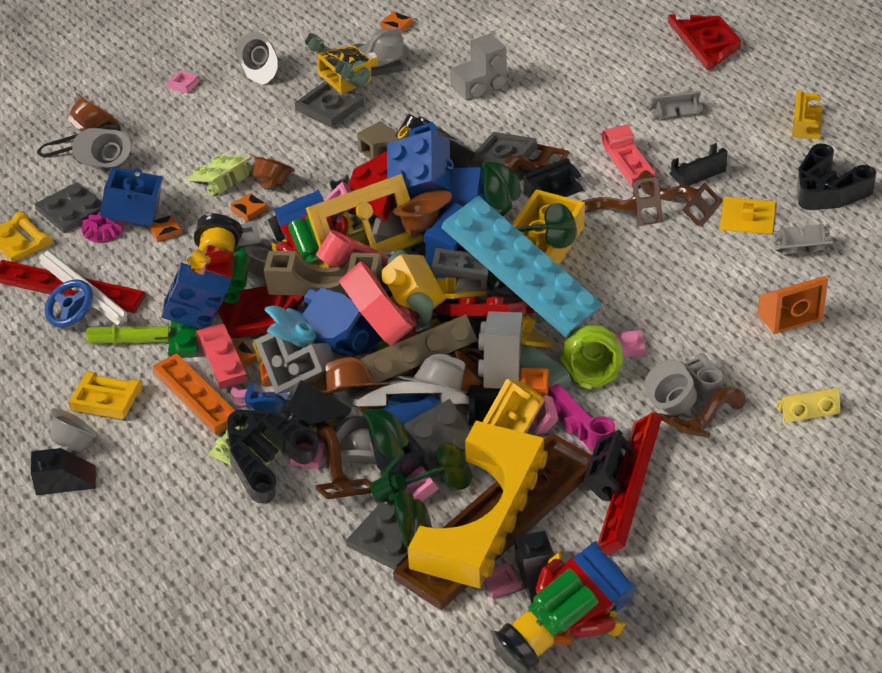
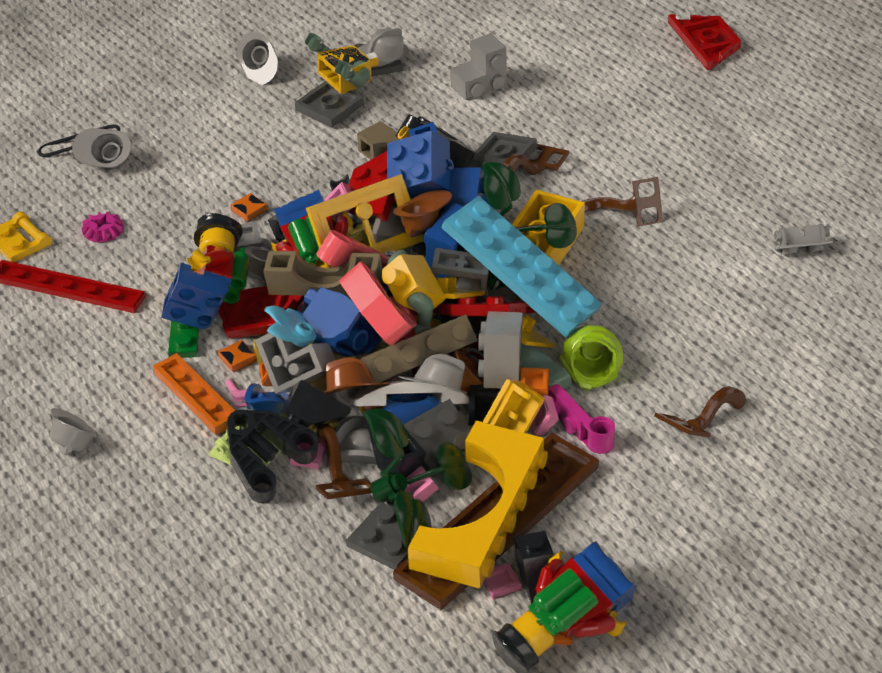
black slope [30,448,96,495] -> none
dark grey plate [35,182,102,233] -> none
white axle [39,251,128,325] -> none
blue piece [45,279,93,328] -> none
dark orange piece [67,93,121,131] -> none
yellow plate [69,371,143,420] -> none
lime axle [86,324,170,346] -> none
blue brick [100,167,163,226] -> none
orange tile [148,215,182,242] -> none
bright pink tile [167,70,200,94] -> none
yellowish green hinge [186,154,252,196] -> none
coral plate [196,323,247,390] -> none
dark orange piece [249,153,295,188] -> none
orange tile [380,11,413,32] -> none
black hinge [524,158,583,198] -> none
black hinge [583,430,634,501] -> none
red tile [598,412,662,556] -> none
coral plate [601,124,656,187] -> none
bright pink plate [614,330,646,357] -> none
reddish brown piece [638,170,723,227] -> none
light grey piece [644,360,697,416] -> none
light grey hinge [649,90,702,120] -> none
black hinge [669,143,728,186] -> none
light grey piece [680,353,723,403] -> none
yellow piece [719,197,776,235] -> none
orange slope [758,276,828,334] -> none
light yellow hinge [777,388,840,423] -> none
yellow hinge [792,90,823,139] -> none
black connector [797,143,876,210] -> none

